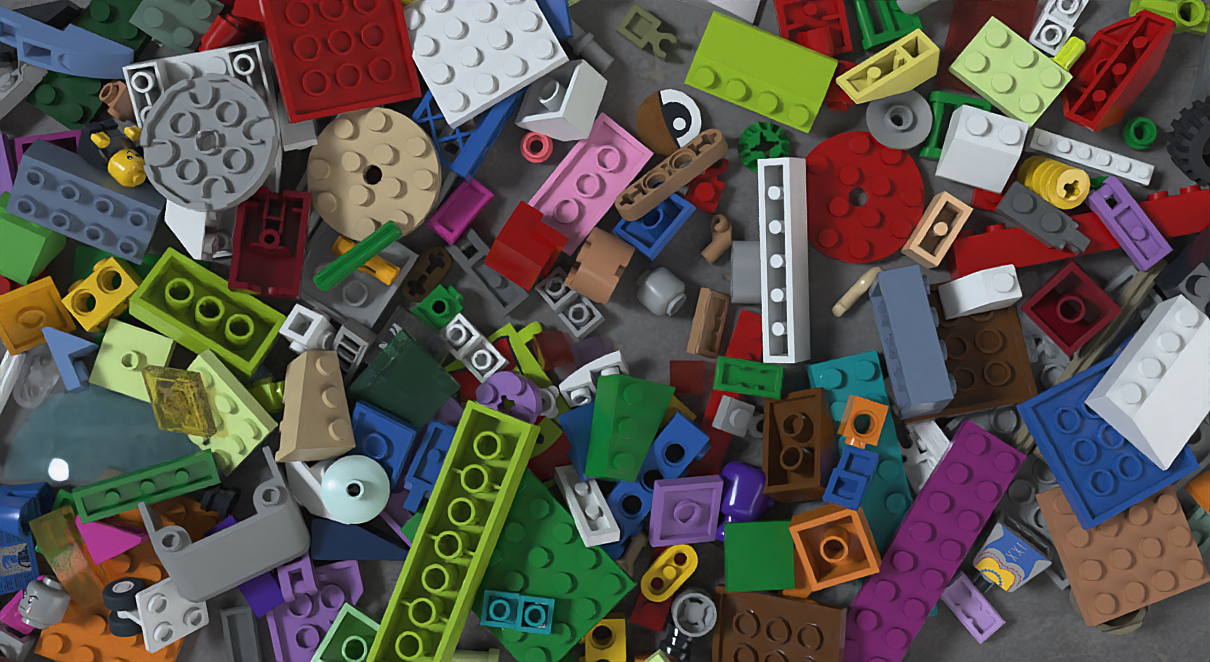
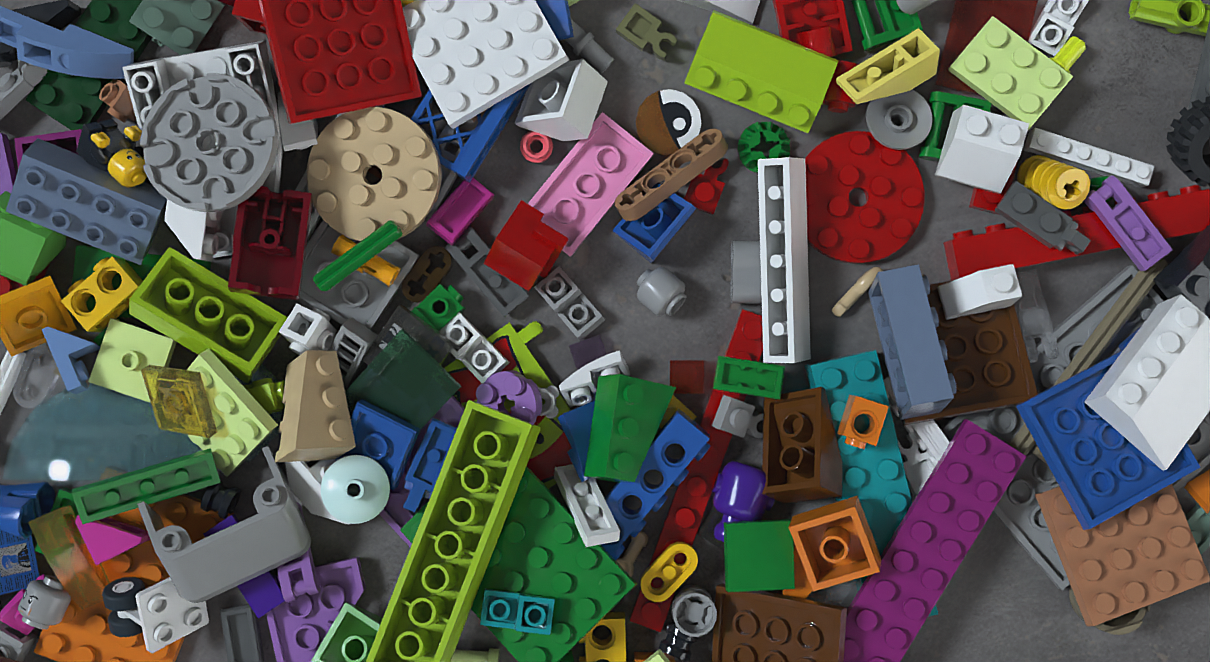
red brick [198,14,247,51] -> none
dark blue slope [311,516,410,561] -> none
clear red slope [531,331,574,371] -> none
nougat brick [563,226,636,306] -> none
medium lavender plate [648,475,723,547] -> none
medium nougat plate [686,287,731,359] -> none
medium nougat arm [700,214,733,265] -> none
blue slope [823,445,880,511] -> none
light nougat brick [900,191,973,269] -> none
lavender plate [940,570,1006,644] -> none
torso [971,509,1054,592] -> none
dark red slope [1020,257,1123,357] -> none
red wedge [1060,9,1176,133] -> none
green plate [1122,116,1157,150] -> none

